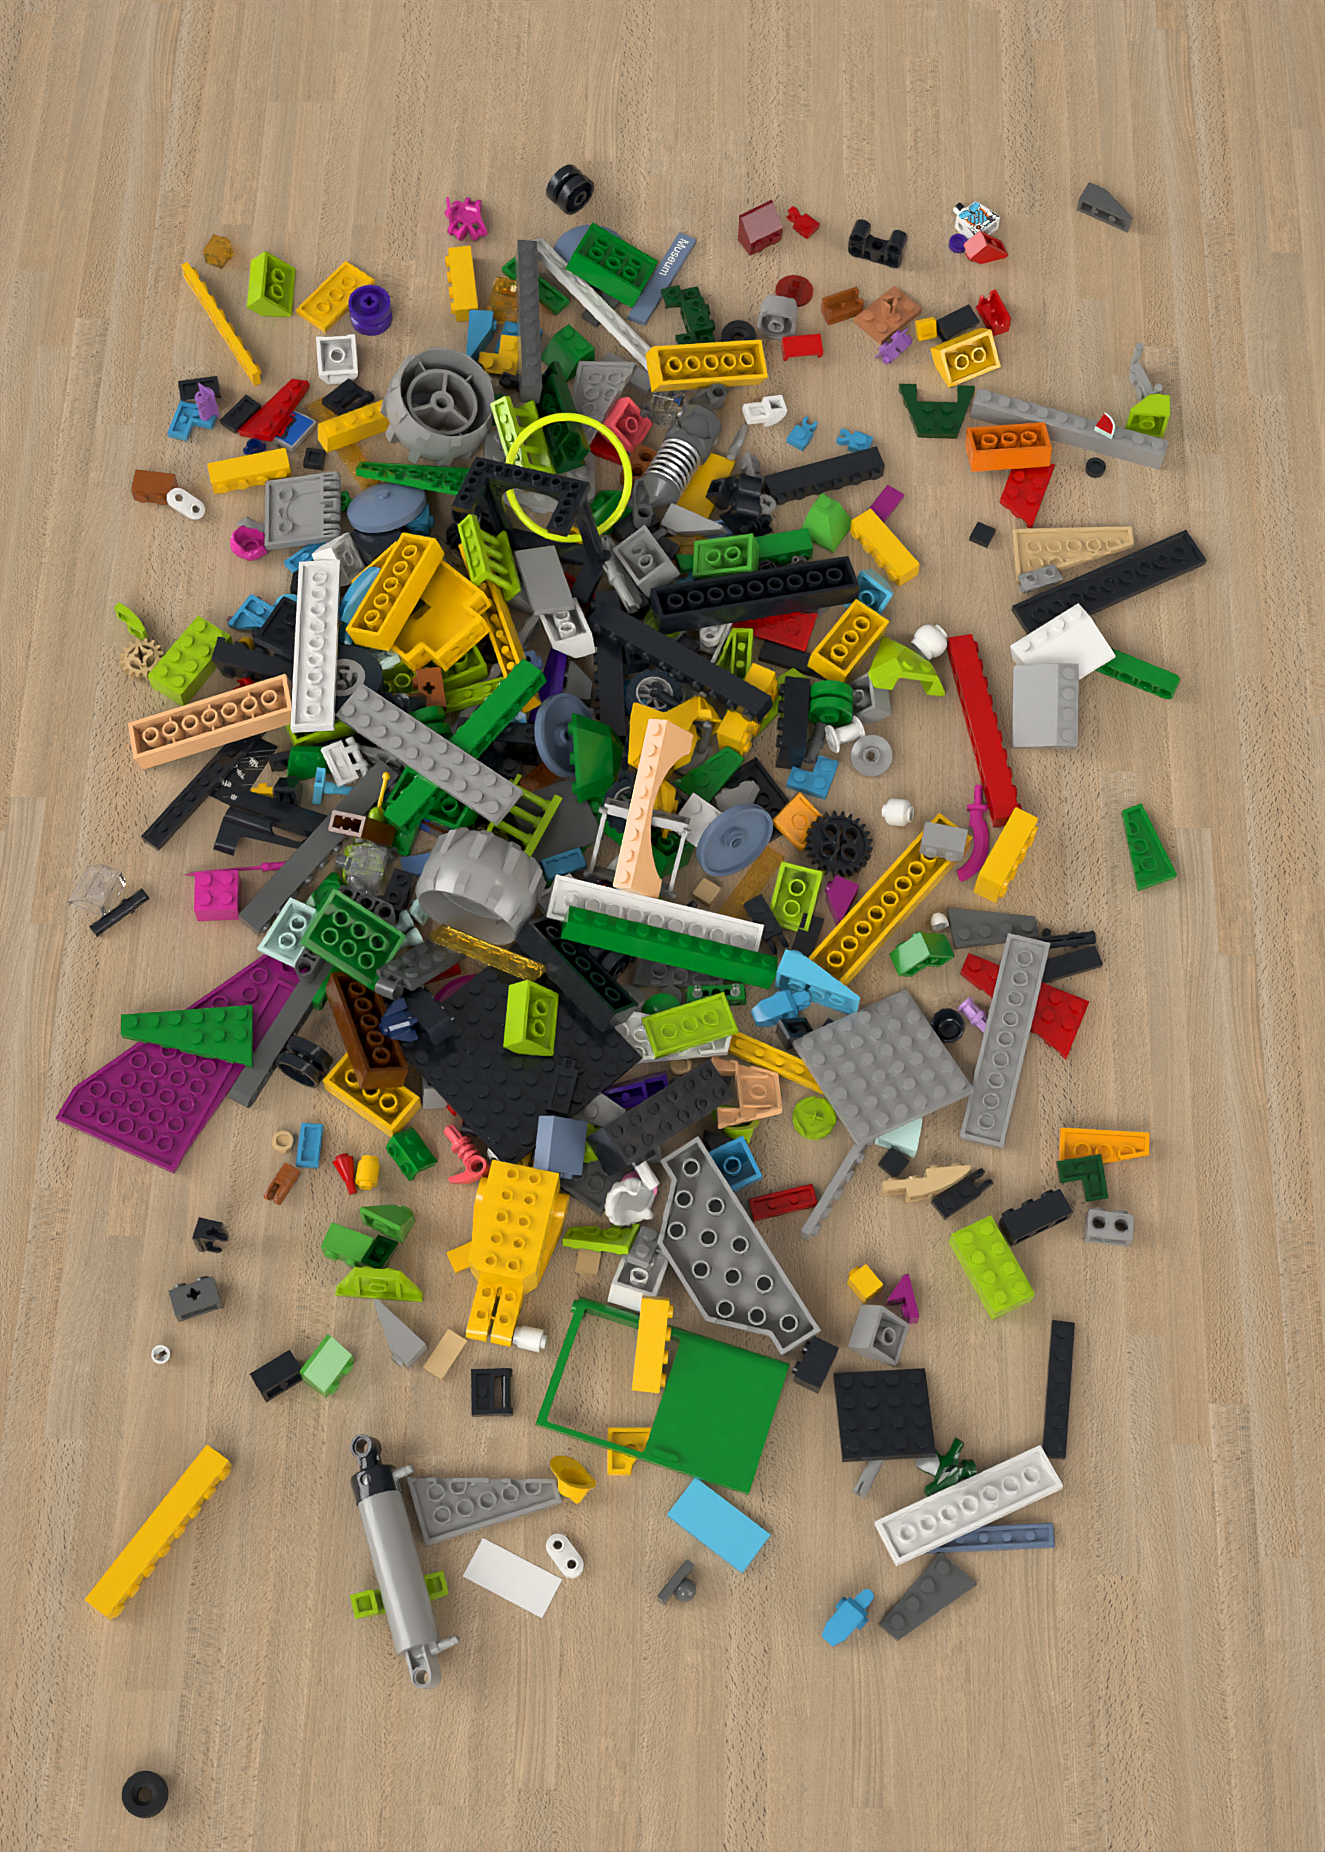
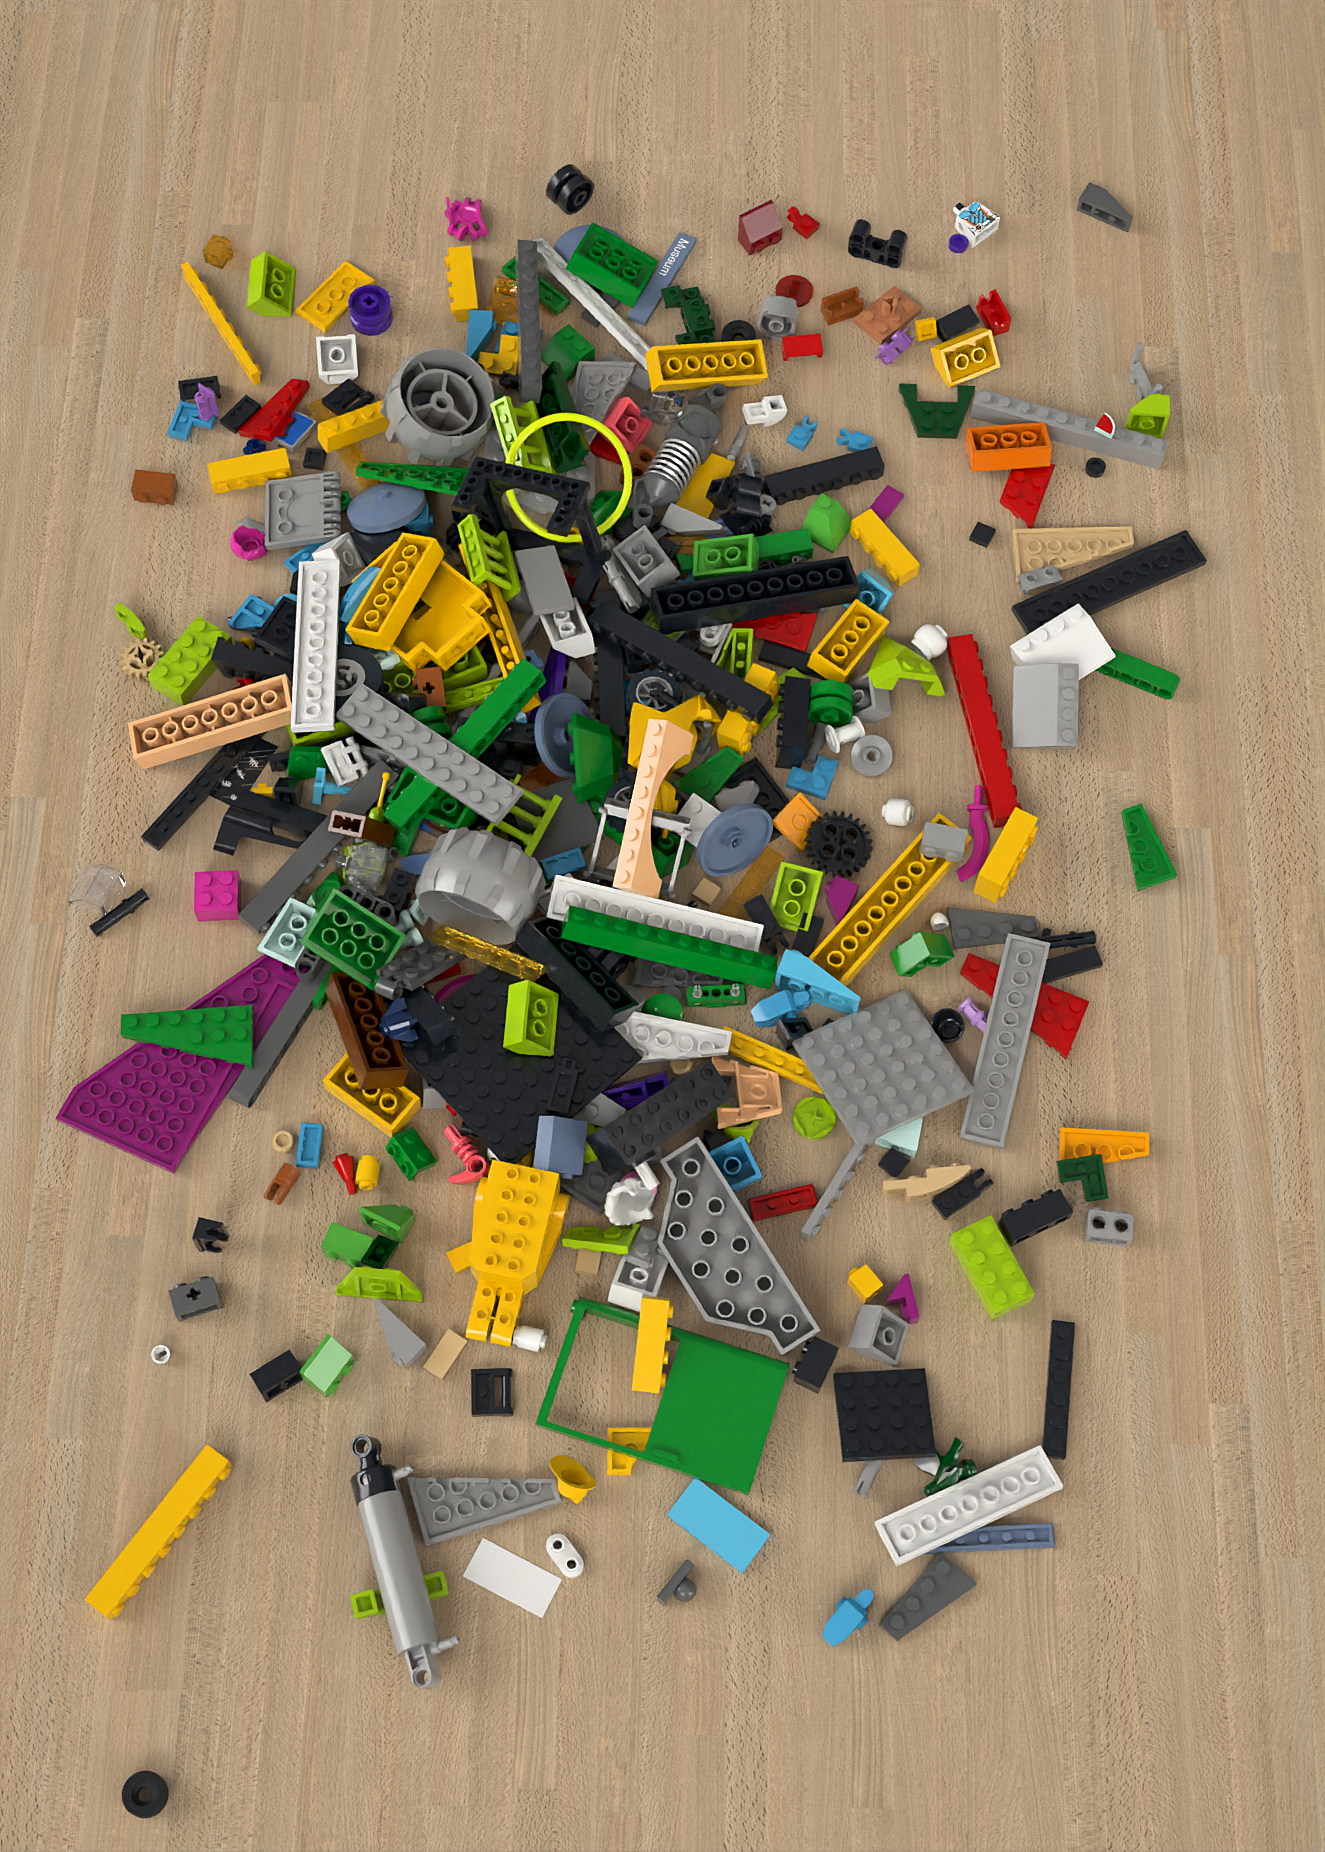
white plate [167,488,205,520] -> none
dark pink sword [183,861,286,876] -> none
black wheel [276,1036,333,1088] -> none
lime tile [641,992,739,1060] -> none
red slope [963,230,1008,264] -> none

